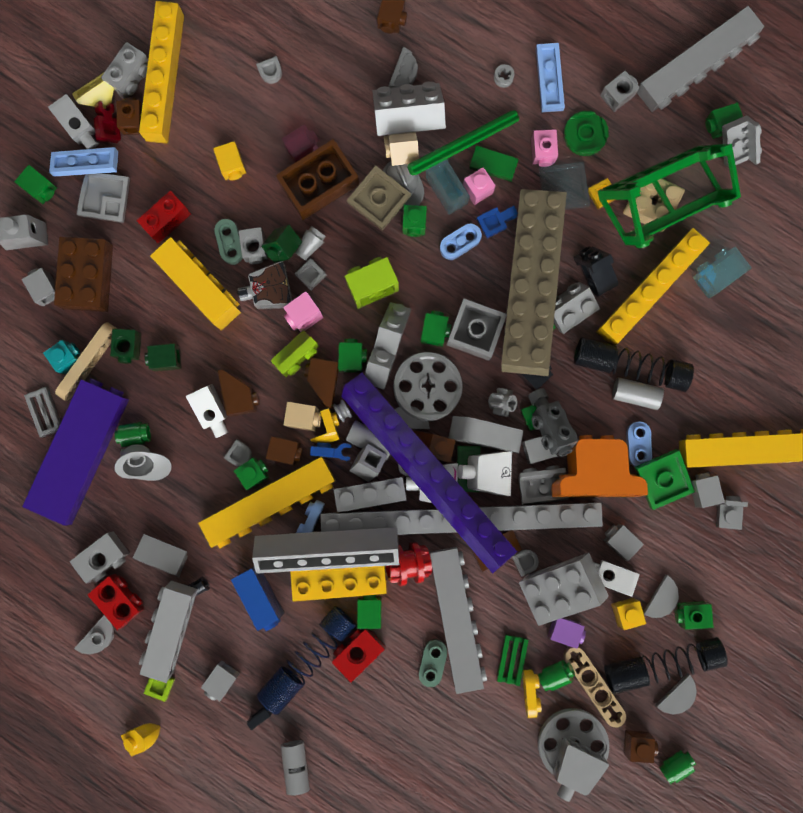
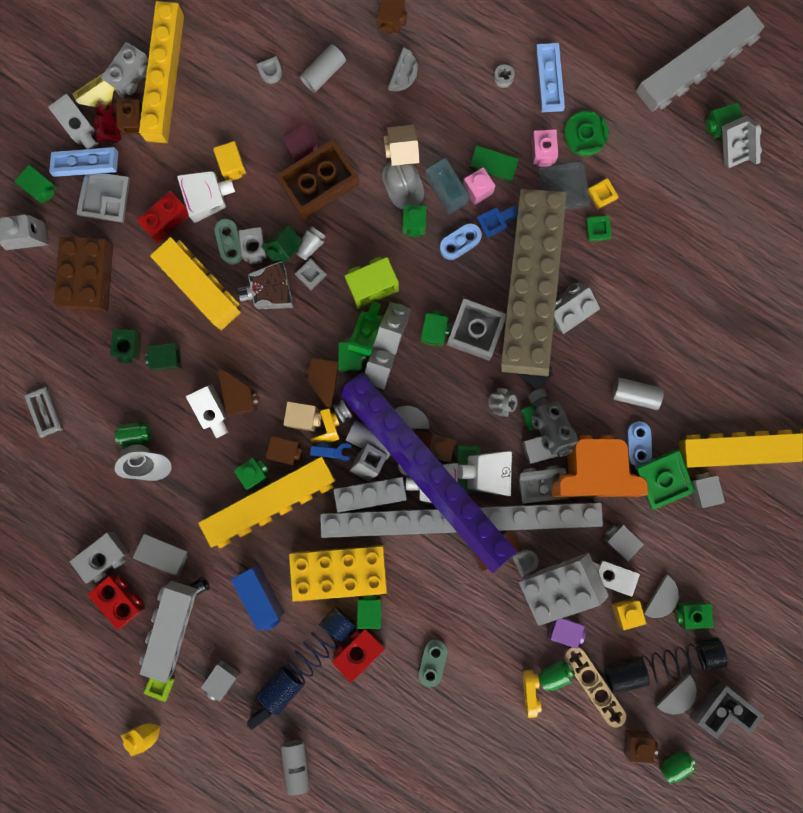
light grey brick [22,268,56,306] -> none
dark purple brick [22,378,129,526] -> none
teal brick [43,340,80,375] -> none
tan beam [55,322,117,401] -> none
light grey plate [74,615,114,655] -> none
light grey tile [224,439,252,466] -> none
light grey brick [252,527,399,573] -> none
lime bracket [271,331,319,377] -> none
bright pink brick [283,292,323,332] -> none
light blue plate [296,500,325,533] -> none
dark tan tile [347,165,411,231] -> none
light grey brick [372,82,446,136] -> none
red piece [385,542,432,586] -> none
light grey wedge [393,352,462,421] -> none
green axle [407,110,520,176] -> none
light grey brick [429,547,487,694] -> none
light grey beam [449,416,523,453] -> none
green tile [496,634,529,686] -> none
light grey wedge [538,708,609,774] -> none
light grey torso [553,737,609,802] -> none
black pin [573,246,618,297] -> none
black piece [574,337,694,392] -> none
yellow brick [596,228,710,345] -> none
green windscreen [598,144,741,248] -> none
light grey brick [600,71,640,112] -> none
tan brick [623,179,685,232] -> none
clear light blue brick [692,246,752,299] -> none
light grey bracket [716,496,748,530] -> none
none -> white torso [177,171,235,223]
none -> light grey pin [299,44,346,93]
none -> green hinge [348,301,383,356]
none -> green tile [585,216,612,242]
none -> flat silver brick [690,680,765,739]

